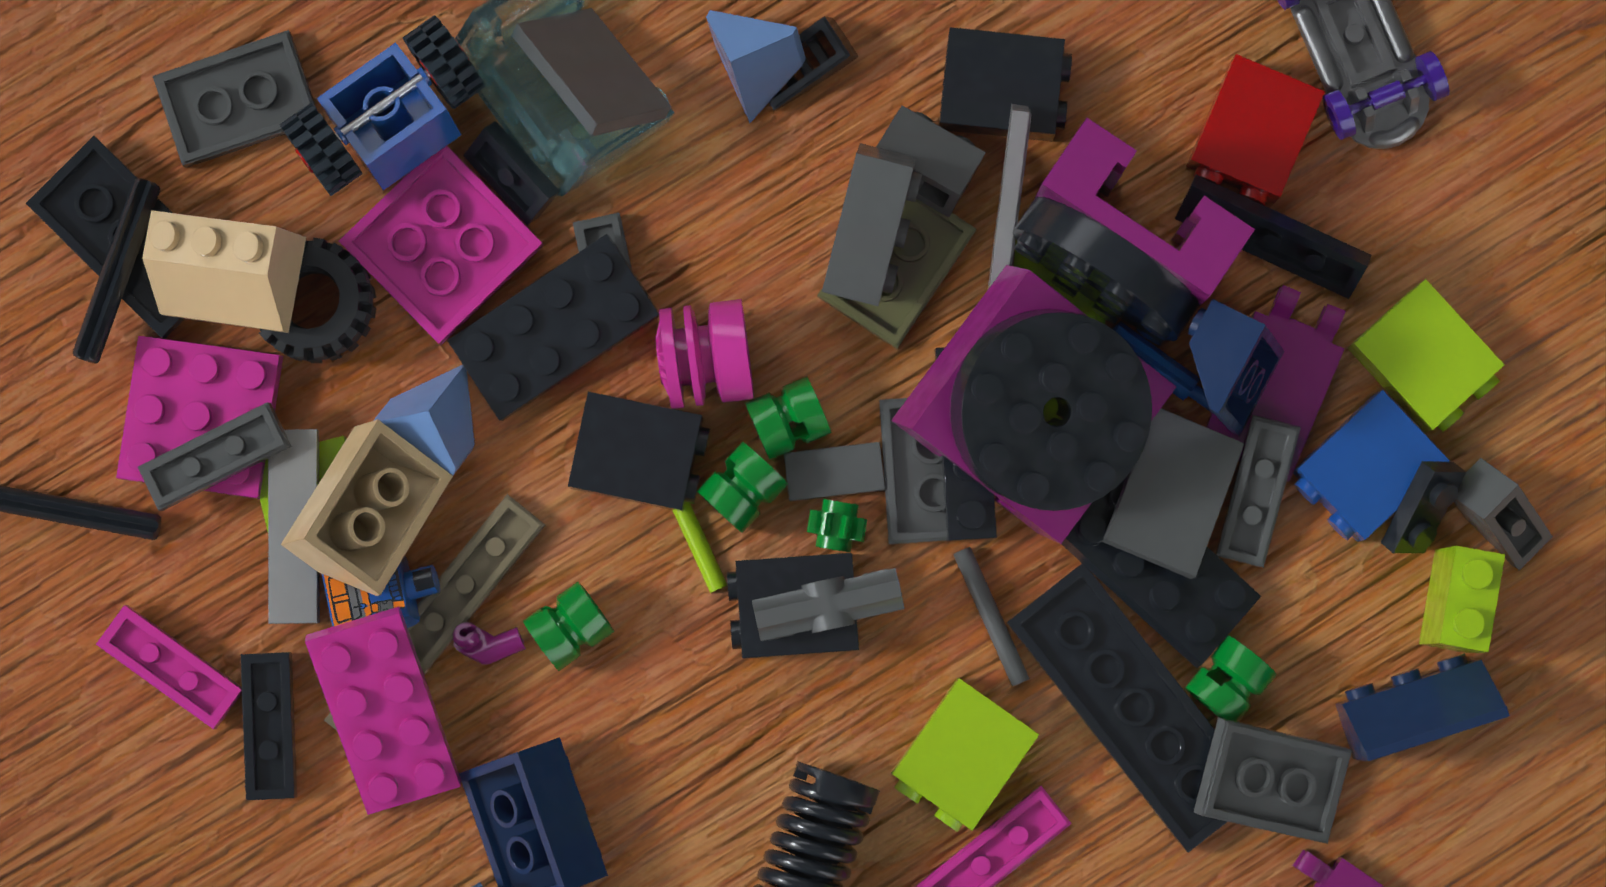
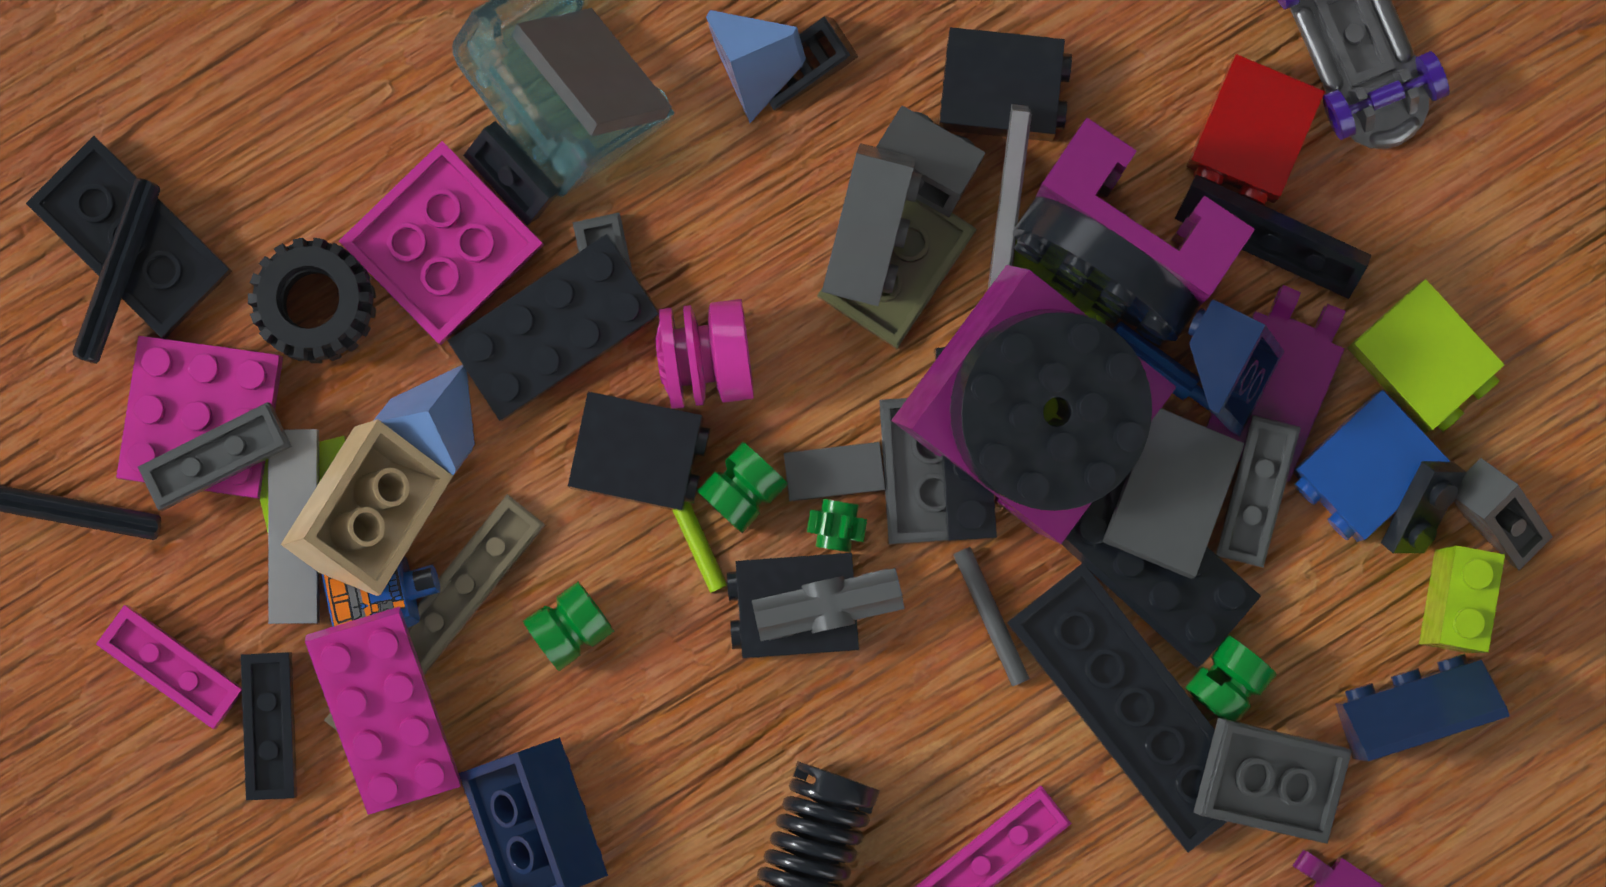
tan slope [142,210,306,333] -> none
dark grey tile [153,30,316,168] -> none
brick [279,15,485,196] -> none
magenta arm [452,622,526,665] -> none
green wheel [745,376,832,460] -> none
lime brick [891,678,1039,832] -> none

